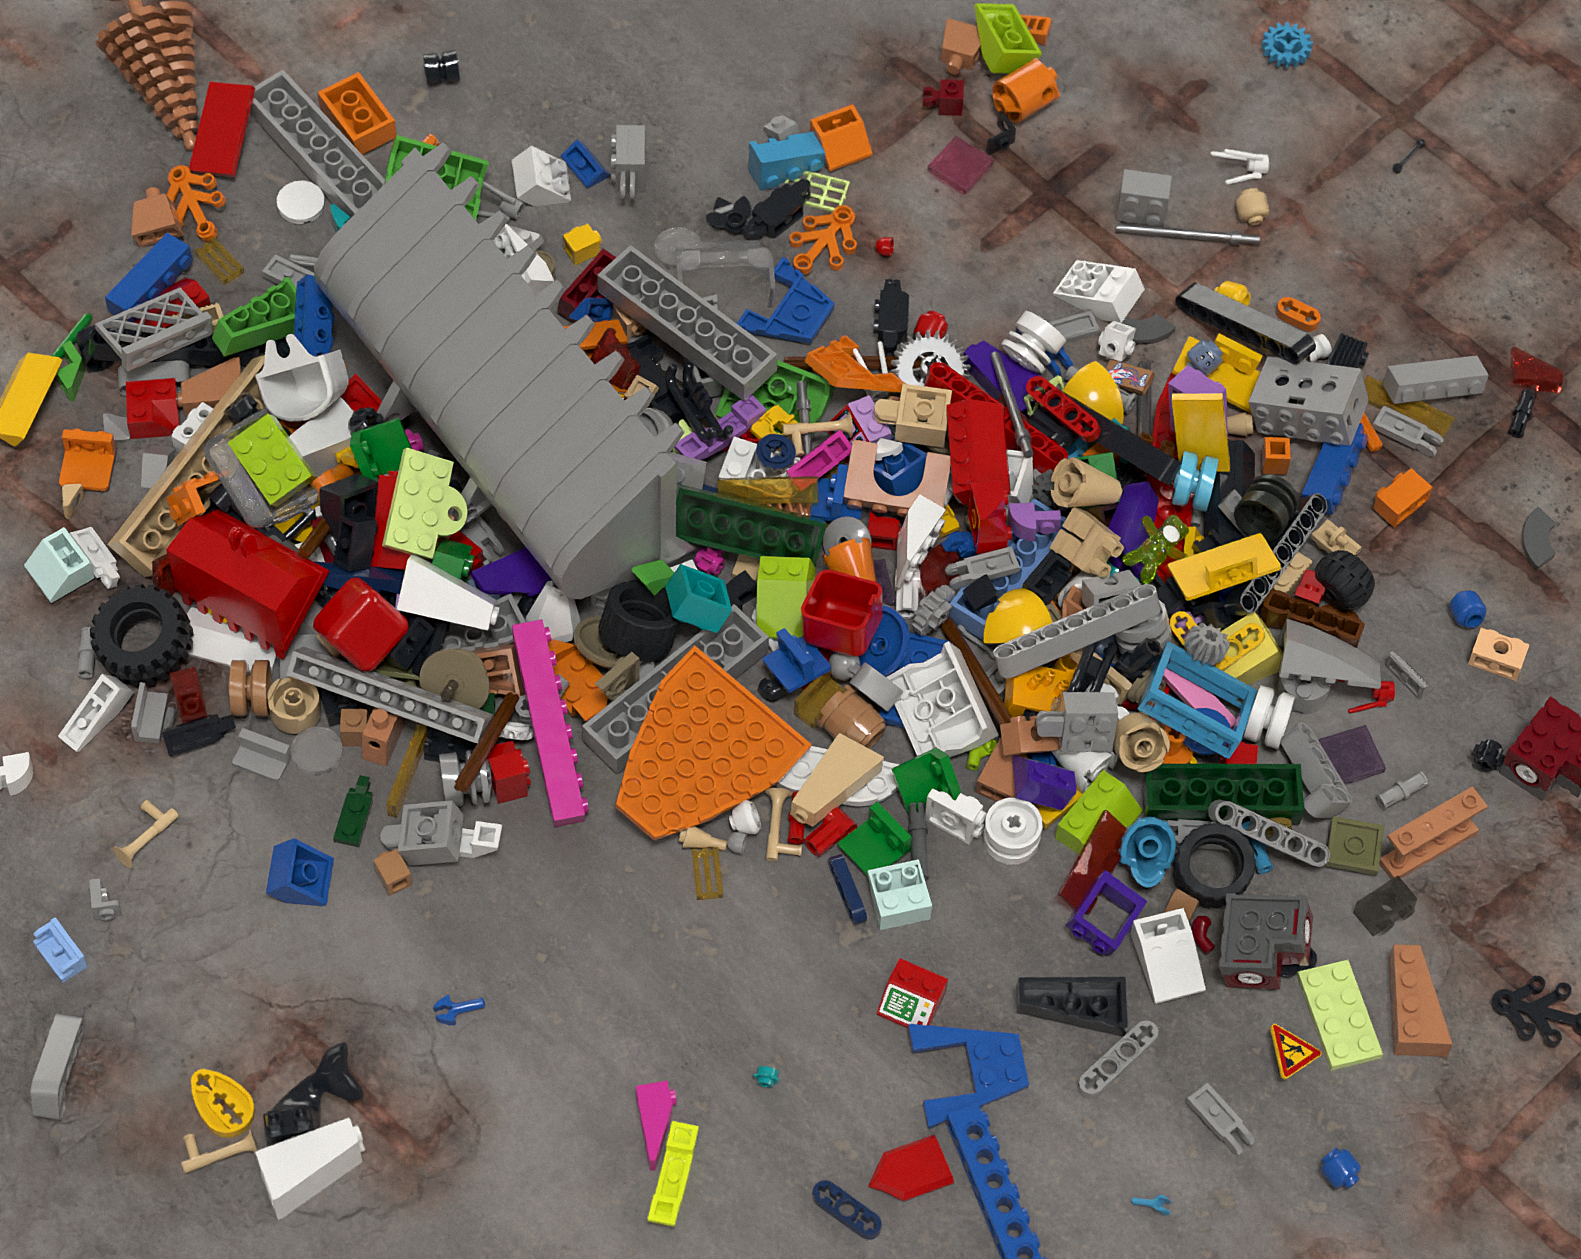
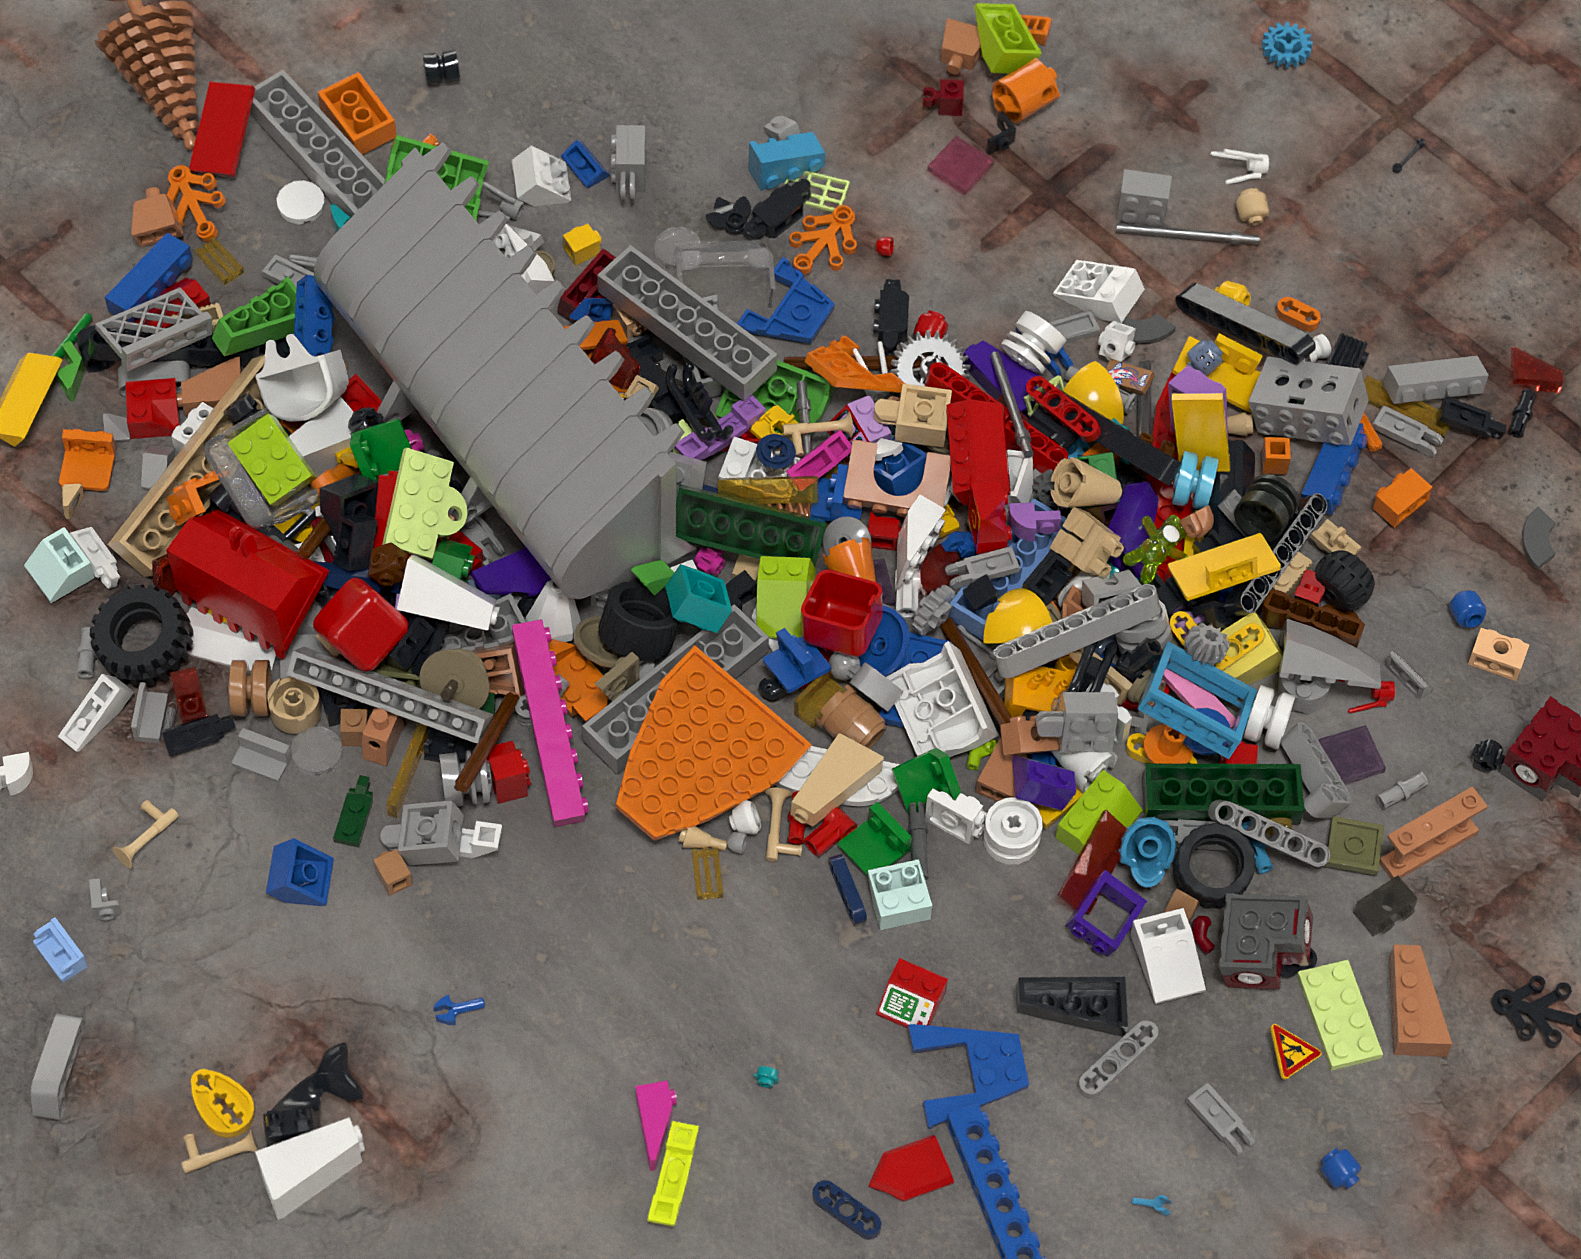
white gear [499,722,534,740] -> none
orange slope [810,104,872,172] -> none
tan brick [1113,712,1170,772] -> none
none -> reddish brown brick [368,542,408,587]
none -> nougat piece [1179,505,1214,538]
none -> black hinge [1438,397,1507,439]

